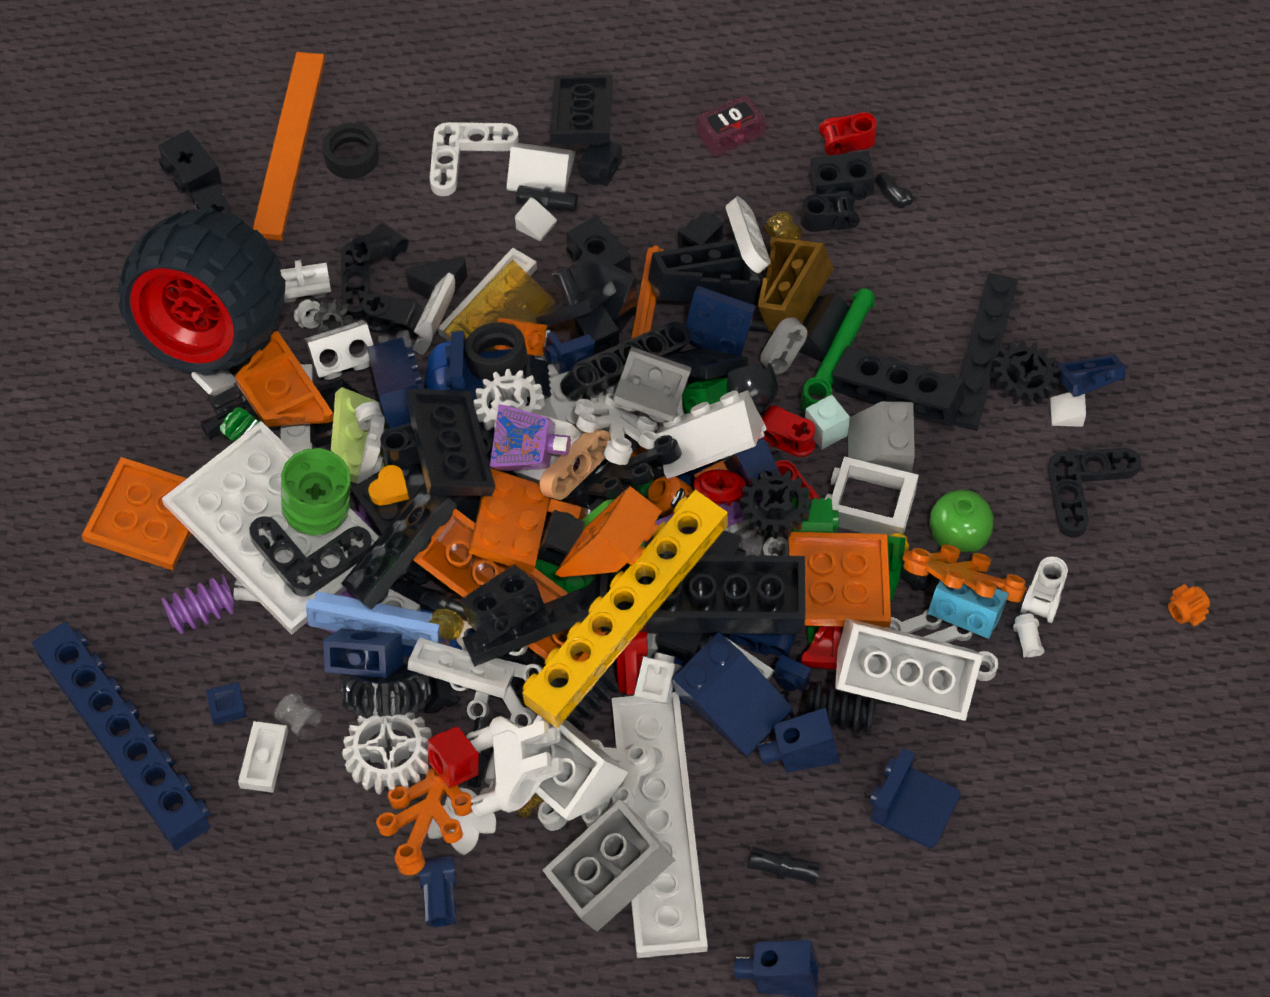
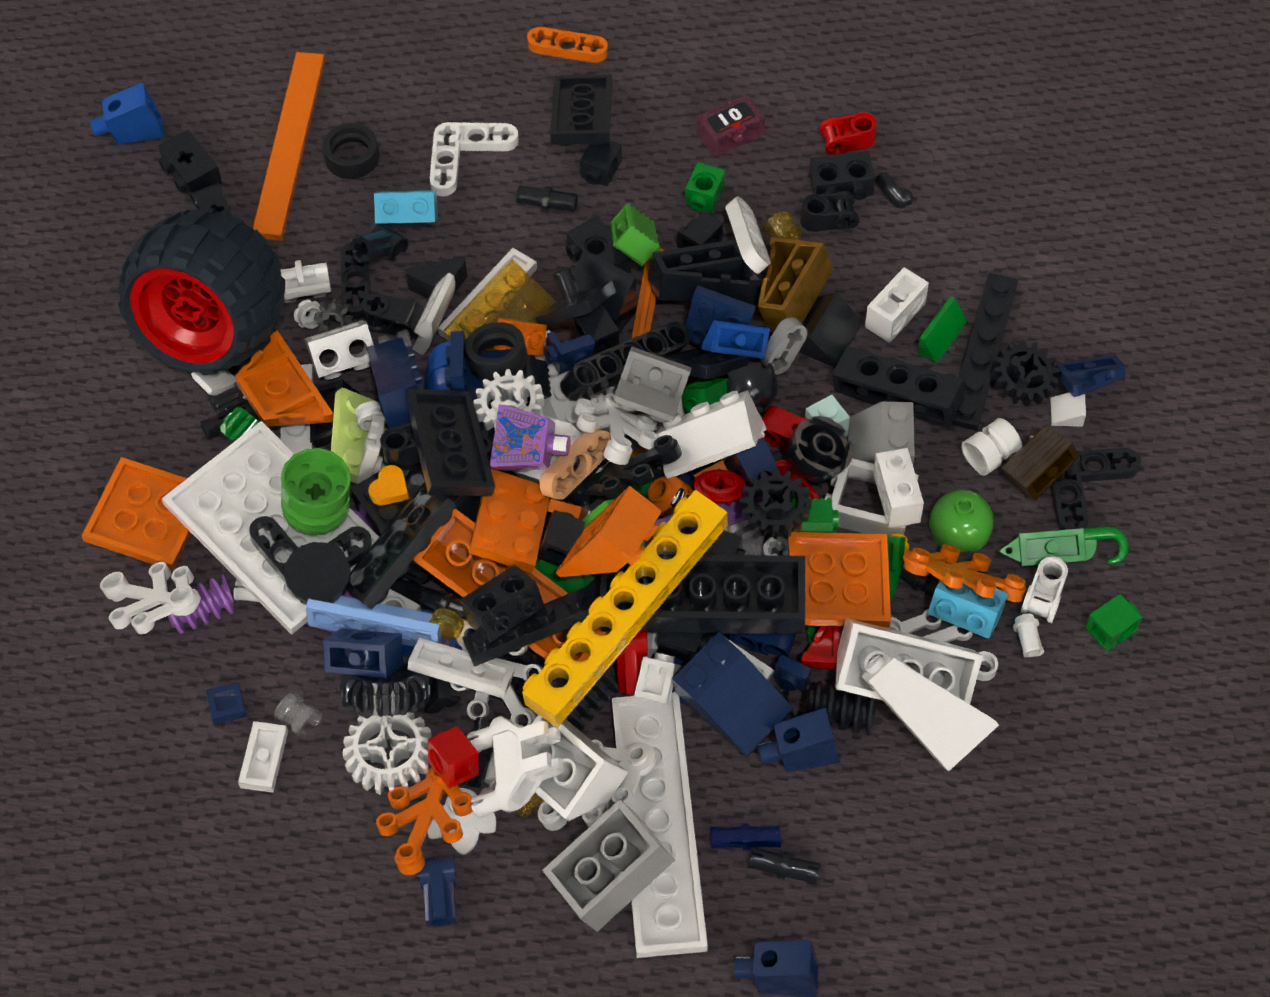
dark blue brick [31,621,211,851] -> none
white slope [506,143,576,192] -> none
white slope [515,198,557,242] -> none
green piece [799,288,875,413] -> none
dark blue bracket [869,748,960,848] -> none
orange gear [1168,584,1210,627] -> none
none -> blue torso [90,83,165,145]
none -> white plant [100,562,201,634]
none -> black tile [284,542,351,605]
none -> medium azure brick [374,190,438,224]
none -> orange beam [527,27,608,63]
none -> bright green brick [610,203,660,266]
none -> green brick [685,162,725,213]
none -> blue slope [701,320,770,359]
none -> clear blue pin [711,823,781,851]
none -> black cylinder [788,416,853,482]
none -> white slope [862,653,999,771]
none -> white brick [865,267,929,343]
none -> white brick [873,448,924,528]
none -> green slope [917,296,967,363]
none -> white wheel [961,418,1022,476]
none -> green plate [998,526,1129,566]
none -> dark brown brick [1001,424,1080,501]
none -> green brick [1086,594,1142,652]

